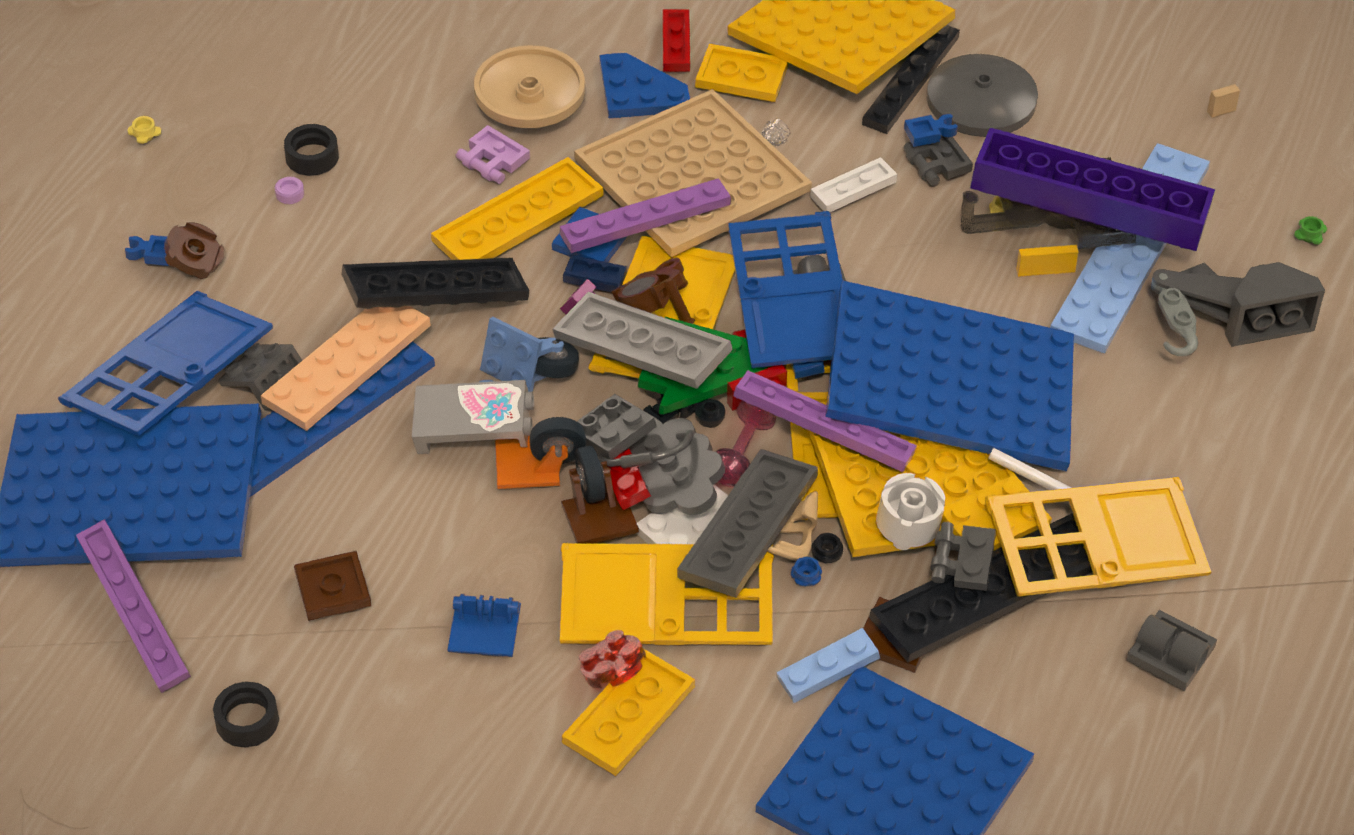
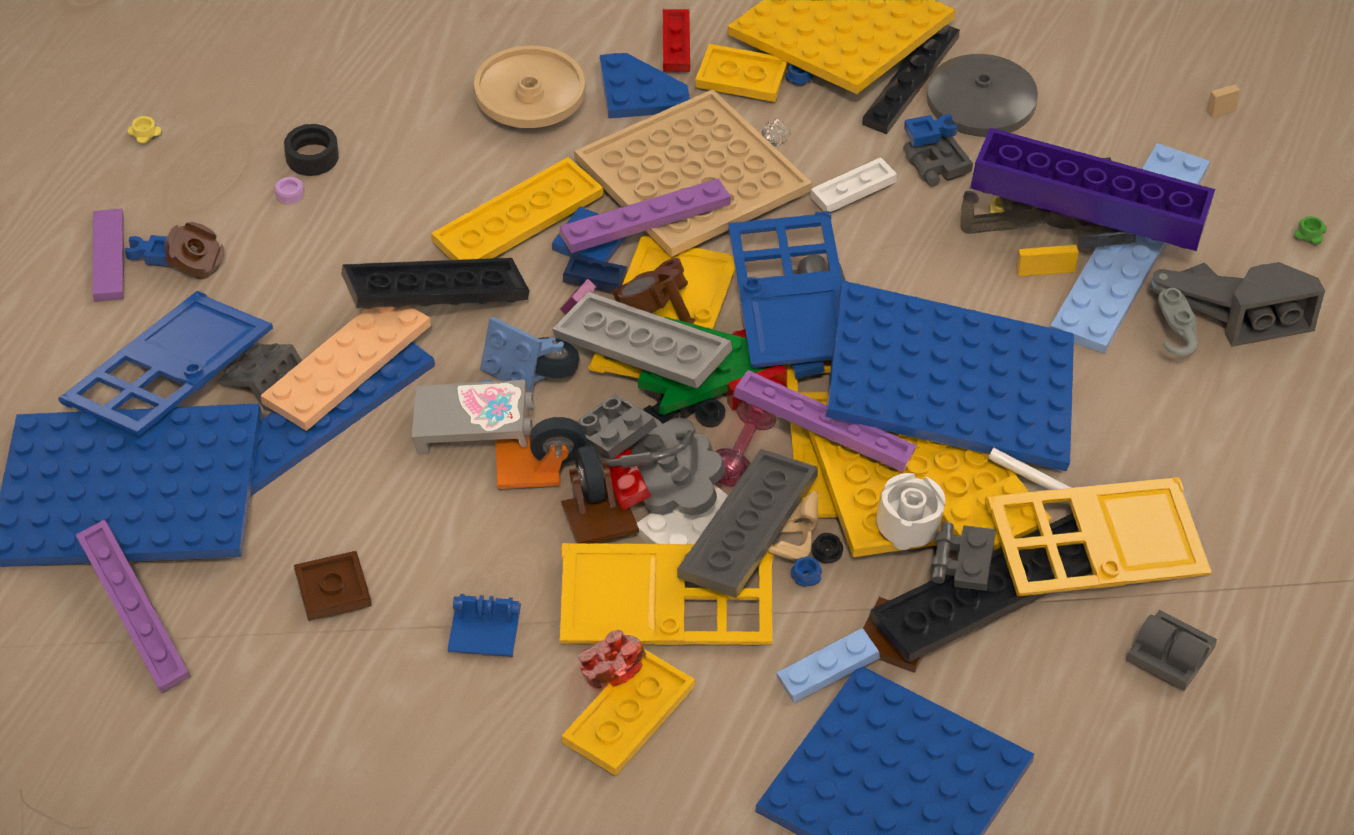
black tyre [213,681,279,748] -> none
lavender plate [456,125,530,184] -> none
none -> medium lavender tile [93,209,124,301]
none -> blue plate [786,64,813,85]

